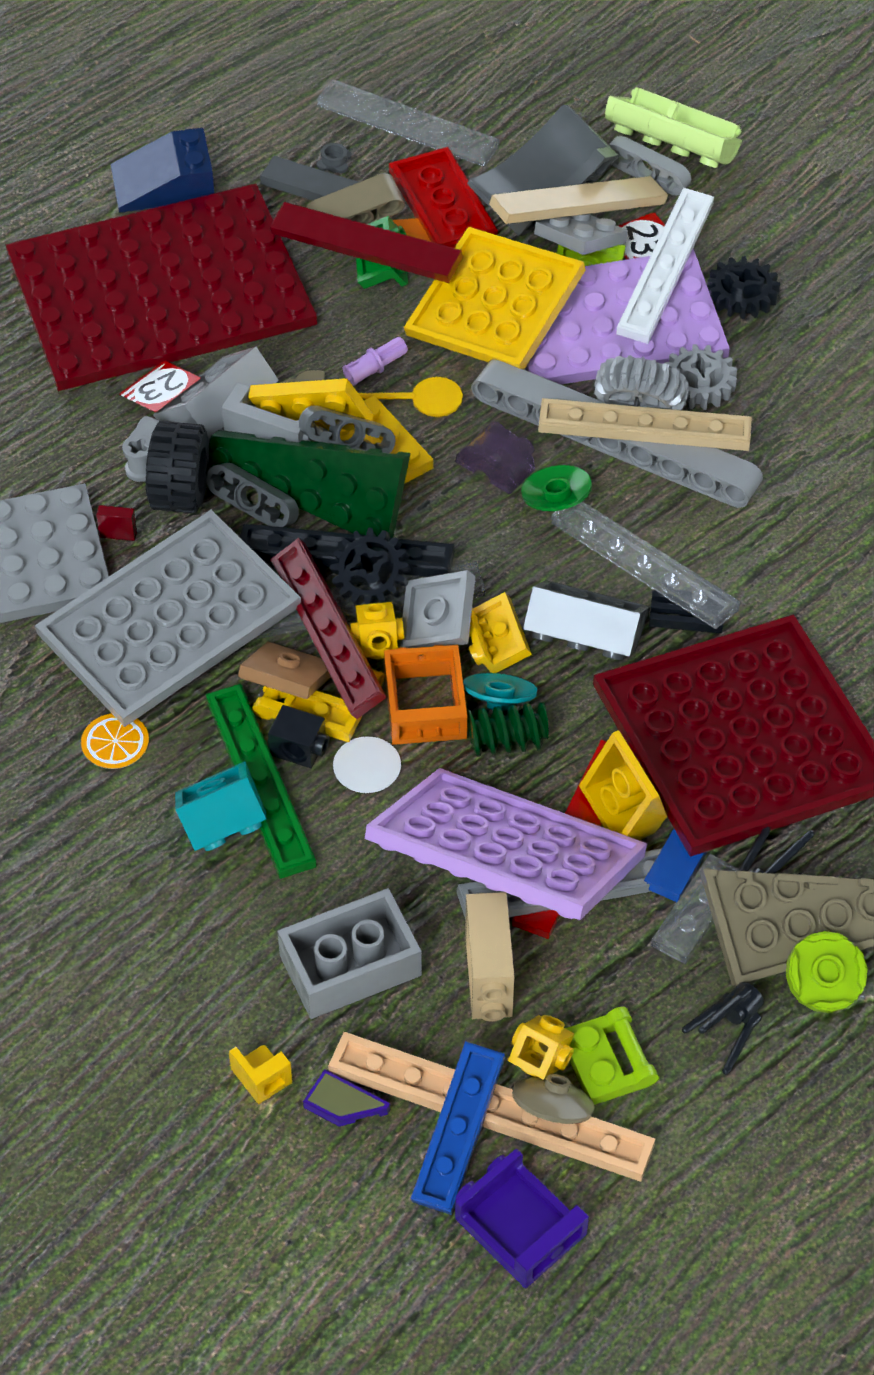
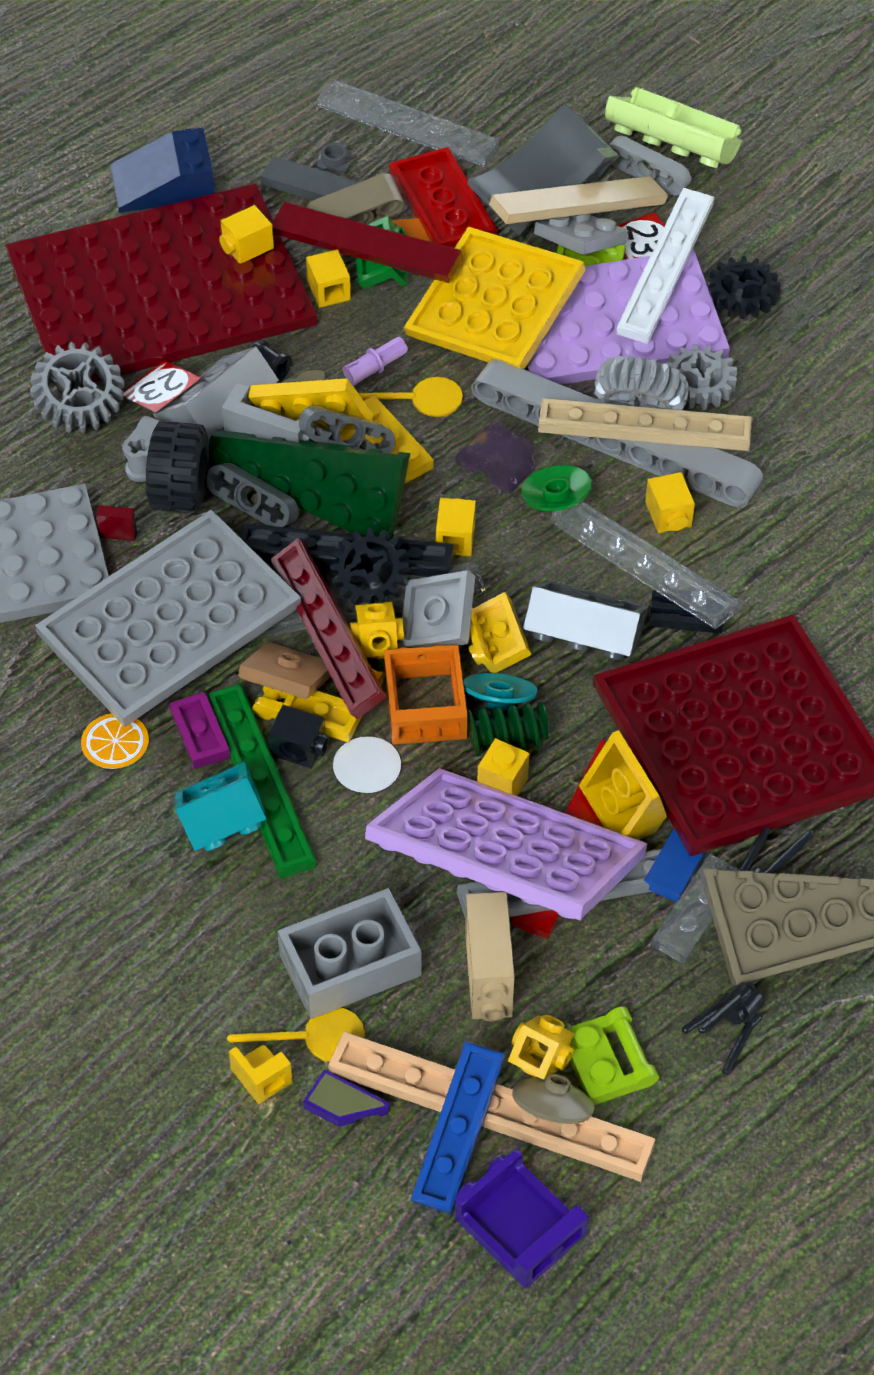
lime tile [786,931,868,1013] -> none
none -> light grey gear [30,341,124,434]
none -> magenta plate [169,692,230,769]
none -> yellow brick [219,205,274,264]
none -> yellow piece [227,1008,365,1062]
none -> black bush [251,340,292,383]
none -> yellow brick [306,249,351,308]
none -> yellow brick [436,498,476,556]
none -> yellow brick [477,738,530,796]
none -> yellow brick [645,472,695,533]

